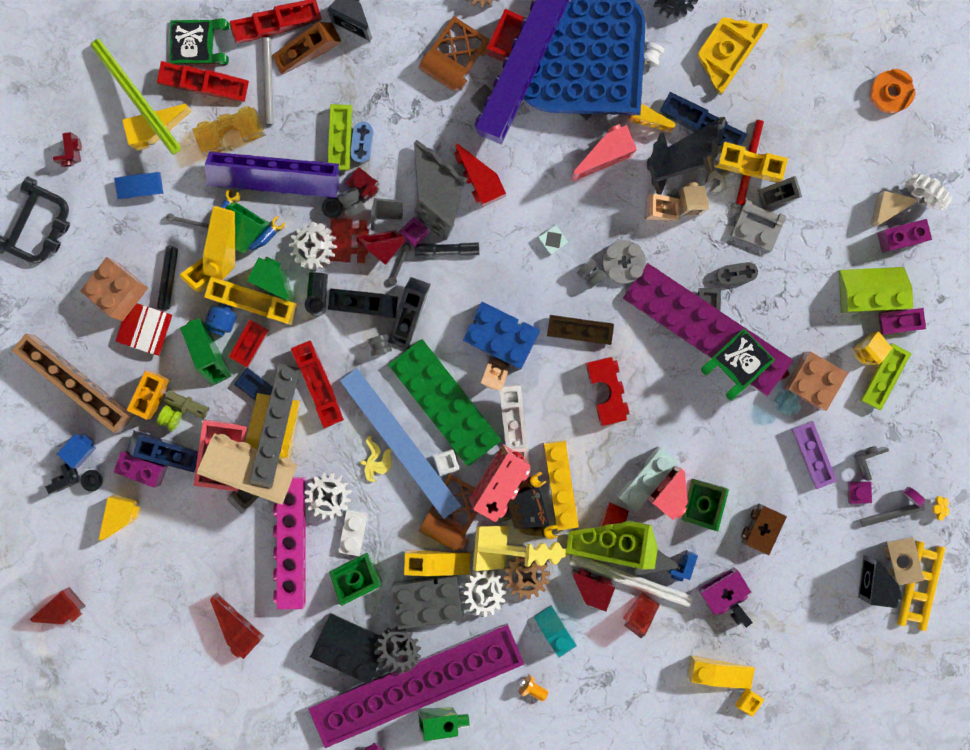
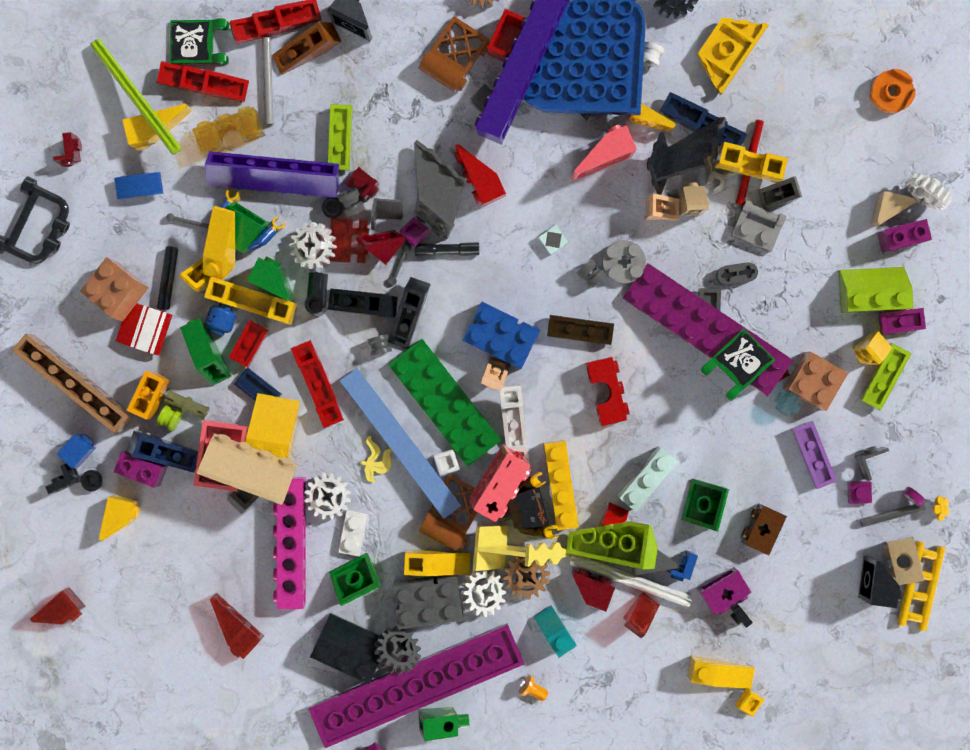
dark grey plate [249,363,300,488] -> none
medium blue beam [351,122,374,164] -> none
coral slope [647,466,688,520] -> none

